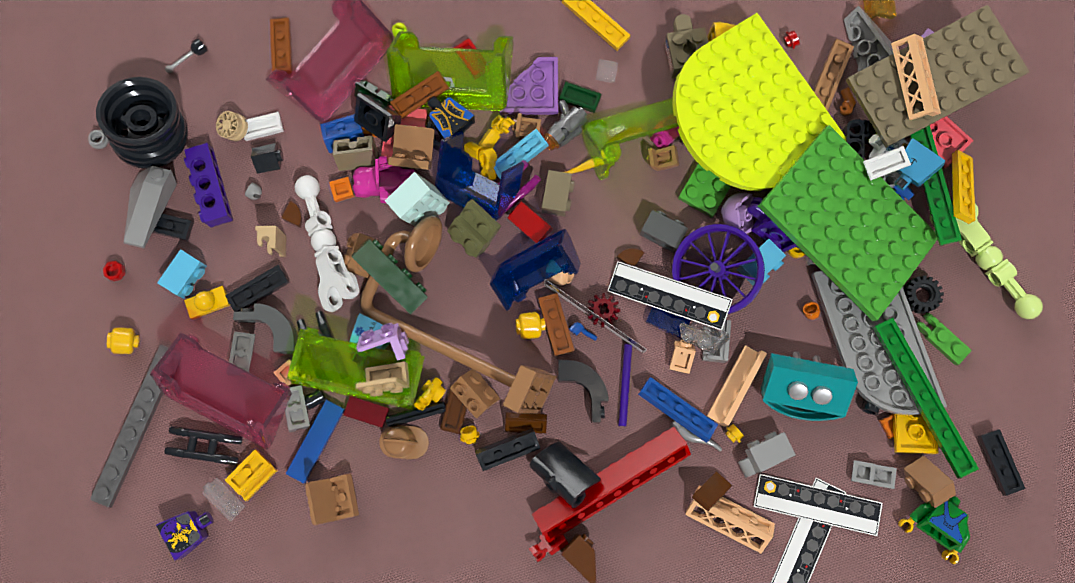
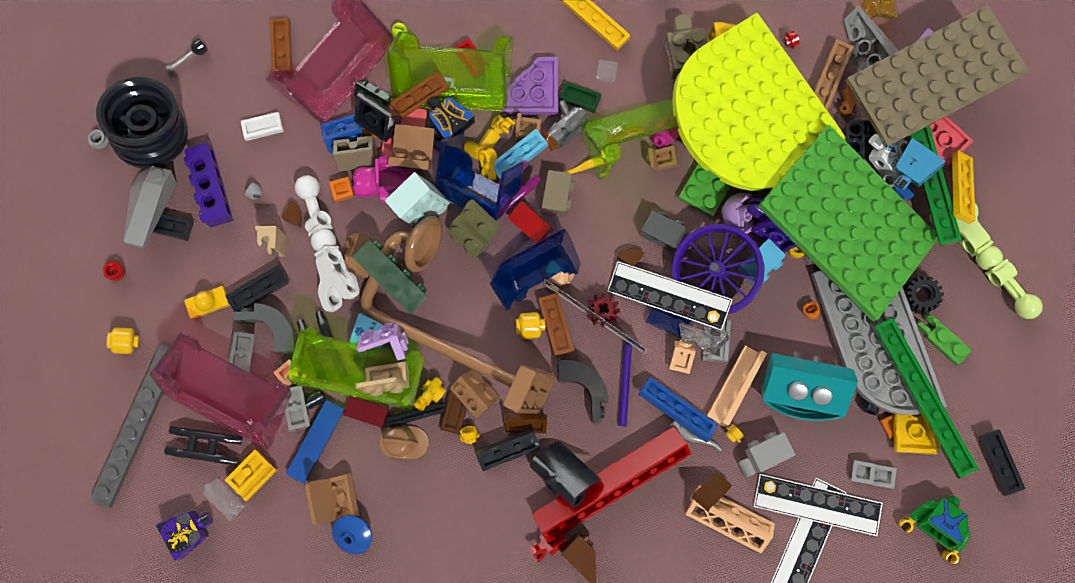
medium azure brick [157,249,207,299] -> none
tan wheel [216,111,248,141] -> none
black brick [251,143,284,174] -> none
blue hand [569,322,597,341] -> none
white tile [863,146,911,181] -> none
light nougat fence [891,34,941,120] -> none
medium nougat brick [904,456,956,508] -> none
none -> blue dish [332,515,372,554]

